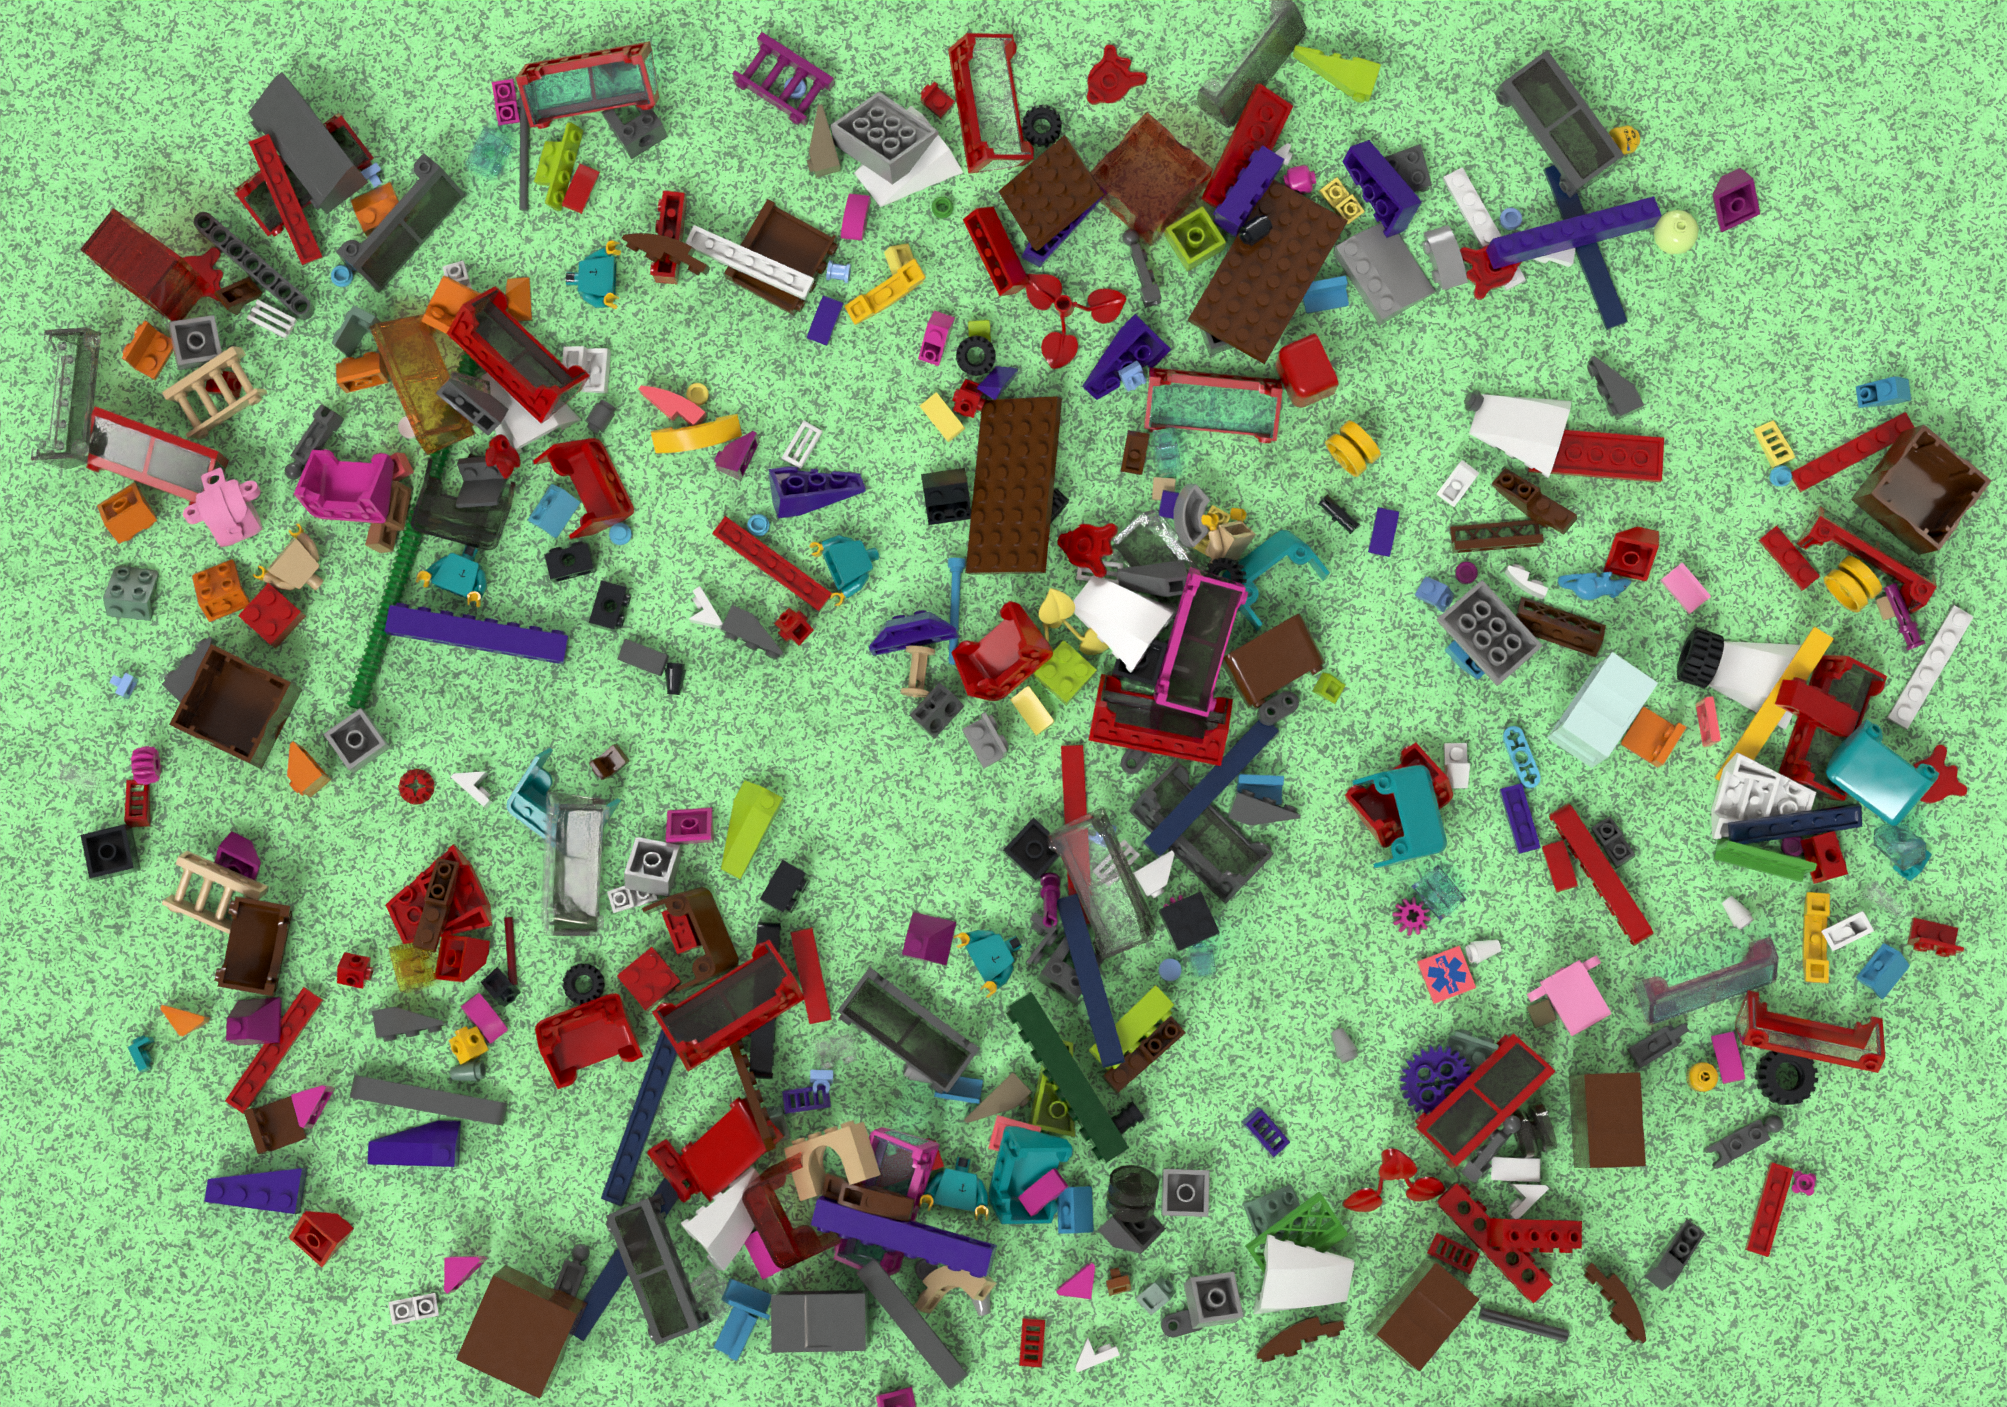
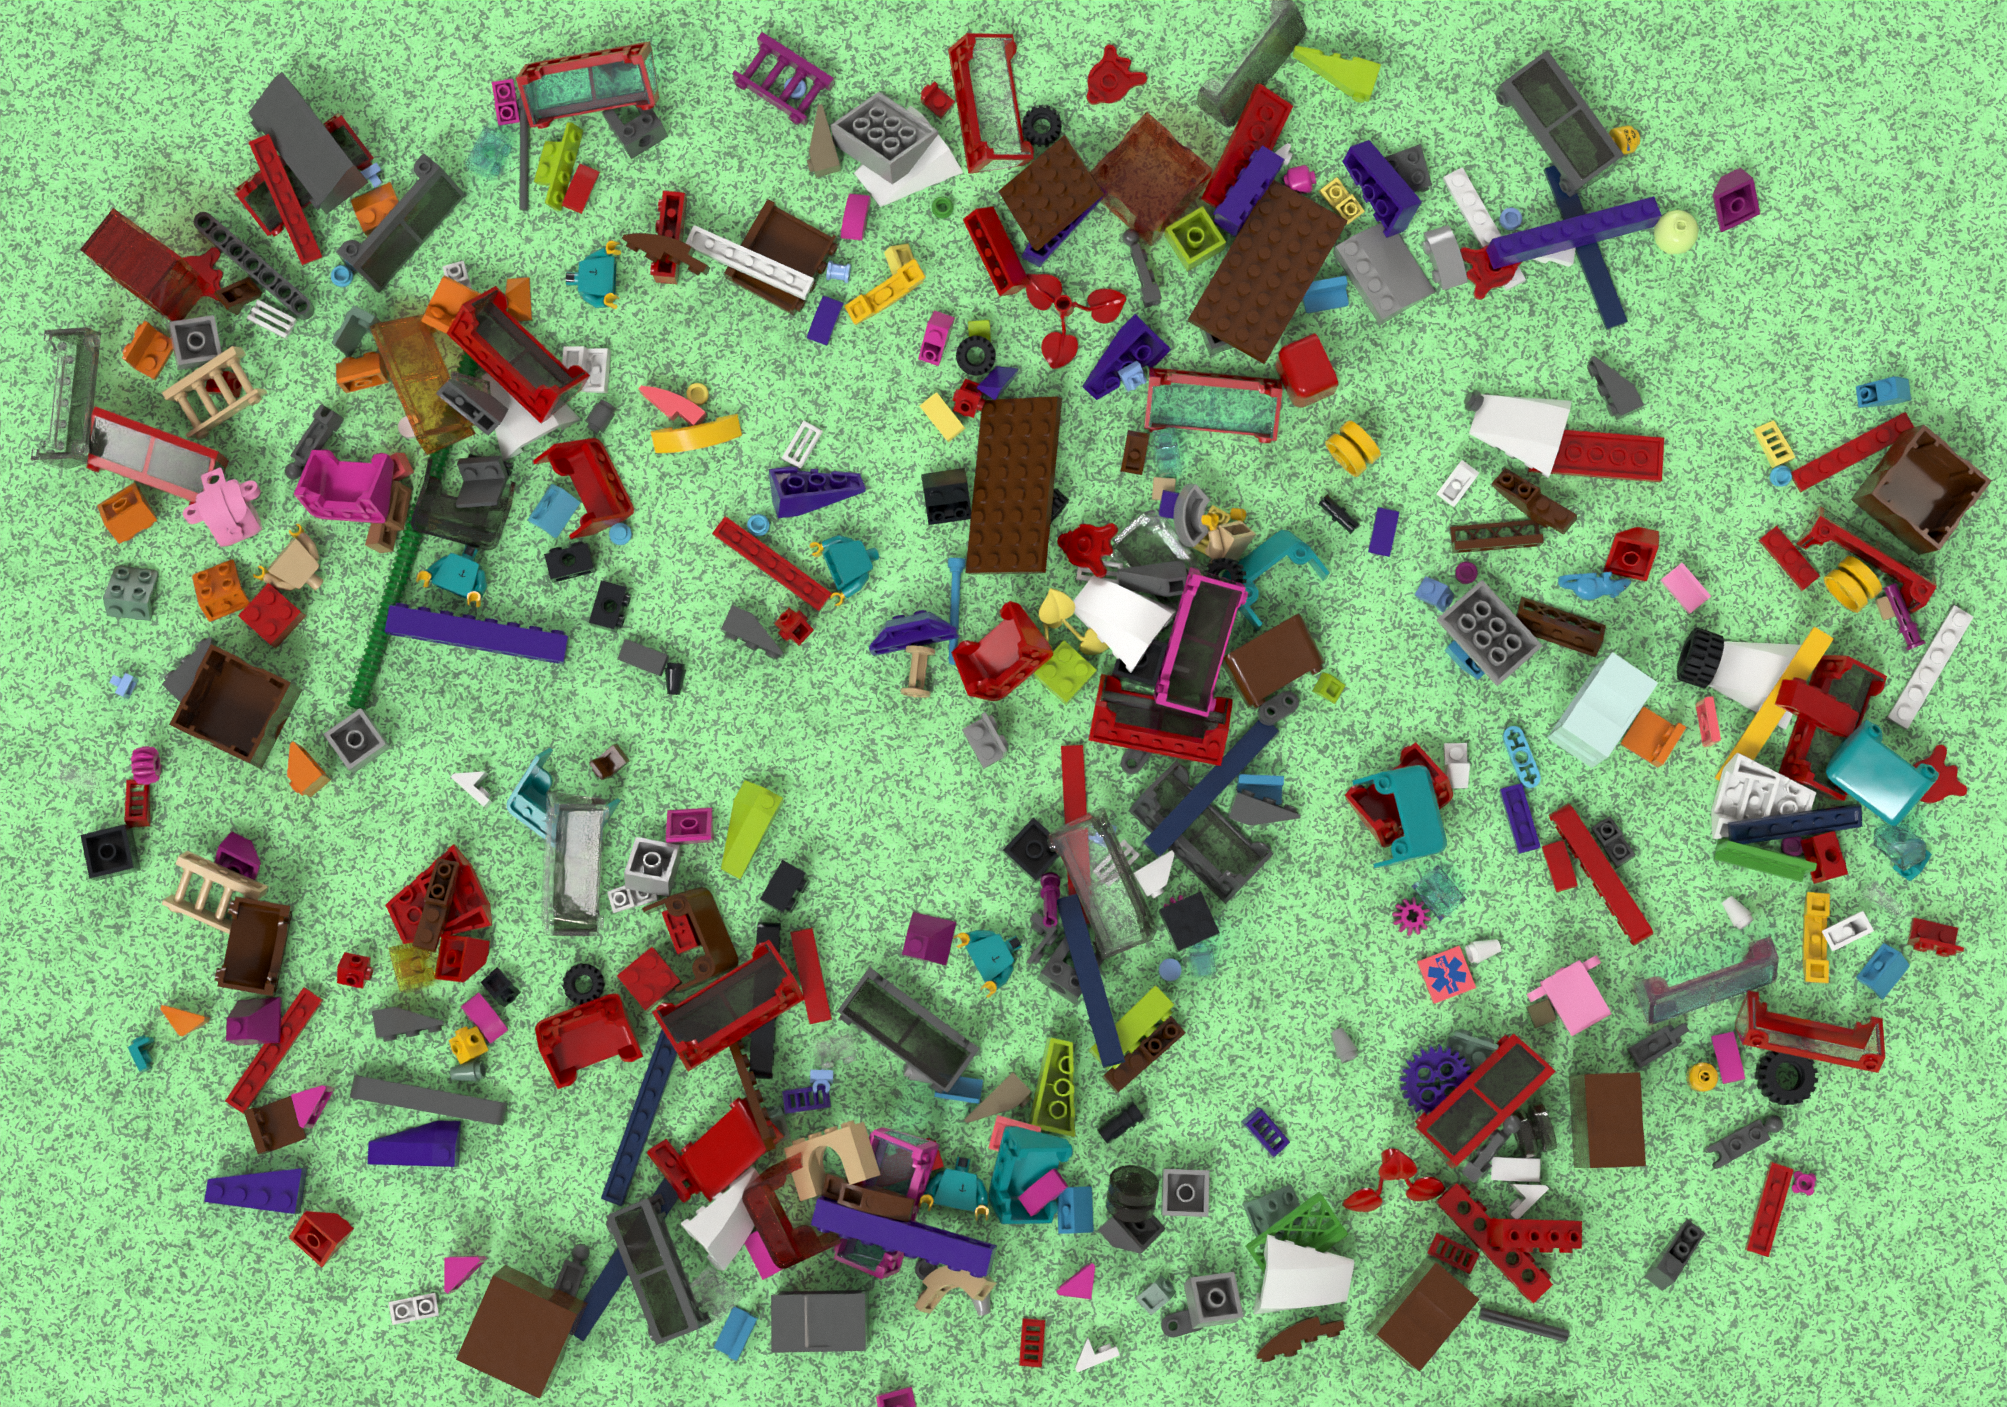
red gear [398,768,435,805] -> none
red plate [485,434,521,479] -> none
dark red bar [504,917,518,985] -> none
white slope [689,586,723,629] -> none
magenta slope [714,431,760,481] -> none
dark azure panel [721,1278,772,1320] -> none
dark grey beam [856,1258,969,1390] -> none
dark grey brick [909,682,964,739] -> none
dark green brick [1006,992,1129,1163] -> none
light yellow slope [1010,685,1054,736] -> none
dark orange tile [1106,1267,1131,1296] -> none
black brick [1239,215,1273,246] -> none
white slope [1504,564,1548,599] -> none
reddish brown slope [1582,1262,1647,1344] -> none

